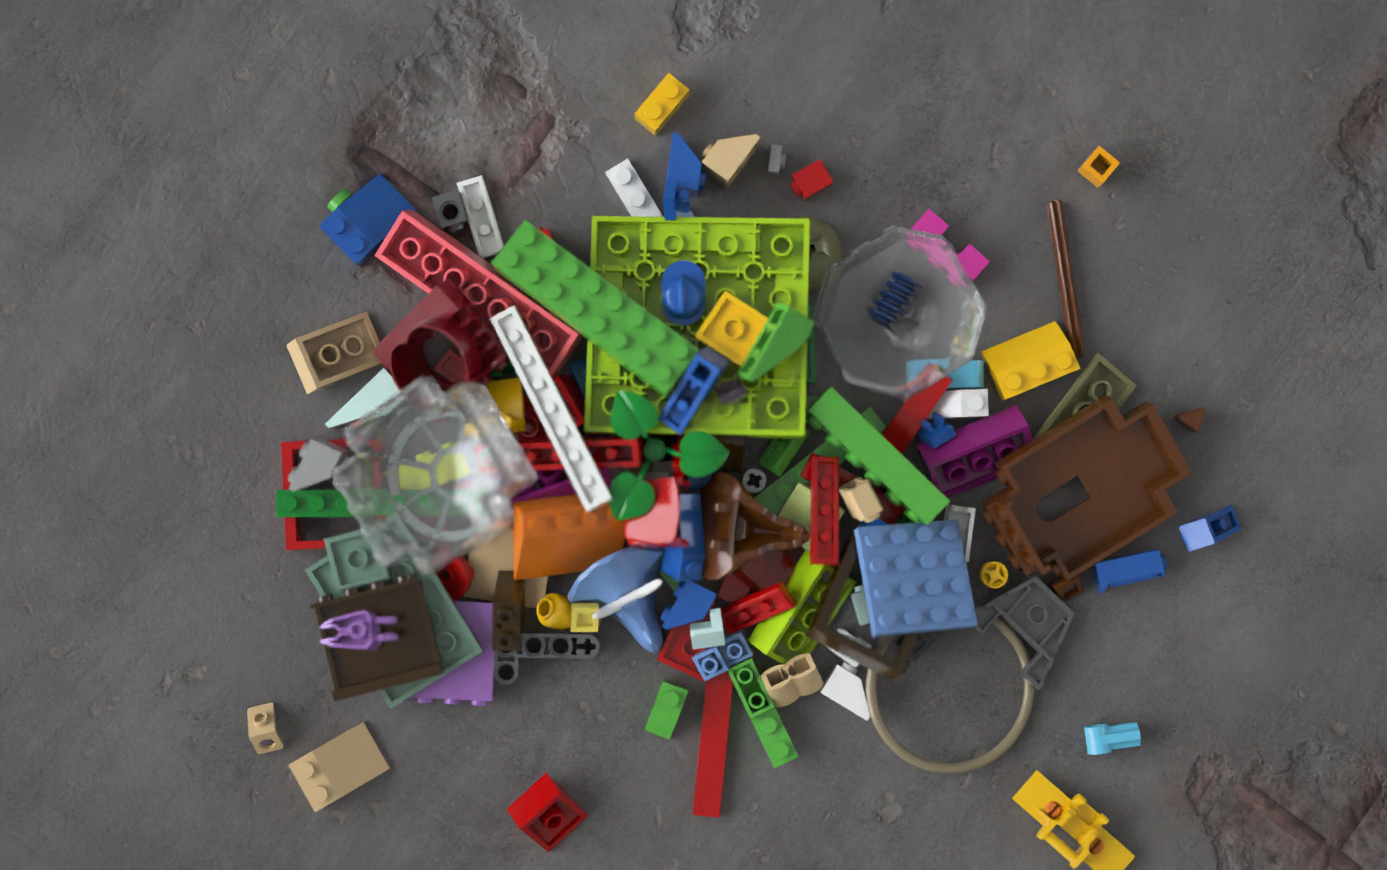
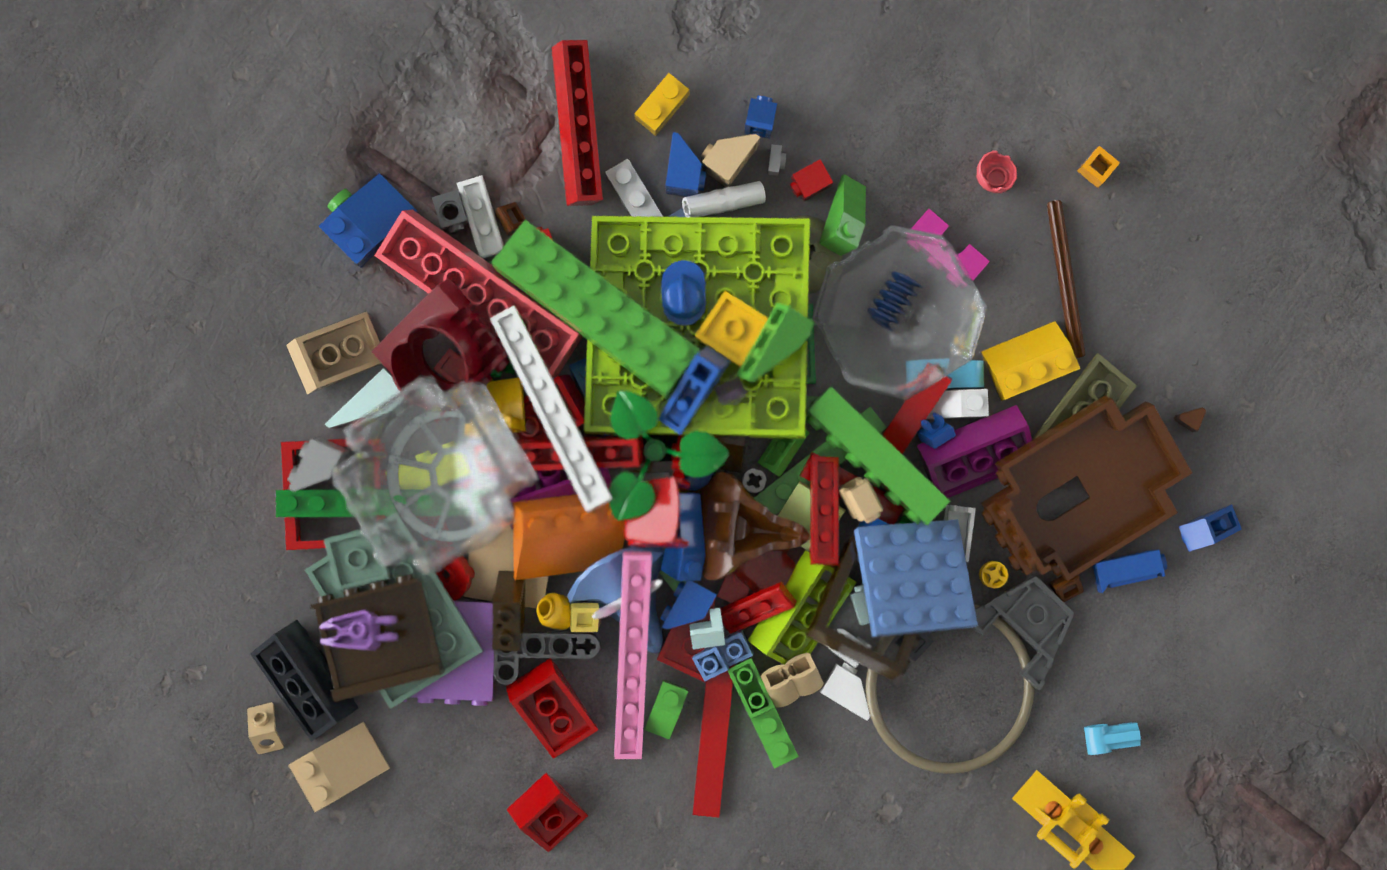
blue tile [663,182,691,220] -> none
none -> black slope [250,620,359,742]
none -> reddish brown slope [495,202,526,236]
none -> red slope [506,658,598,759]
none -> red brick [552,40,603,206]
none -> bright pink plate [614,551,652,759]
none -> white axle [682,181,766,217]
none -> blue slope [744,96,777,139]
none -> bright green slope [819,174,866,256]
none -> coral hair [976,150,1017,194]

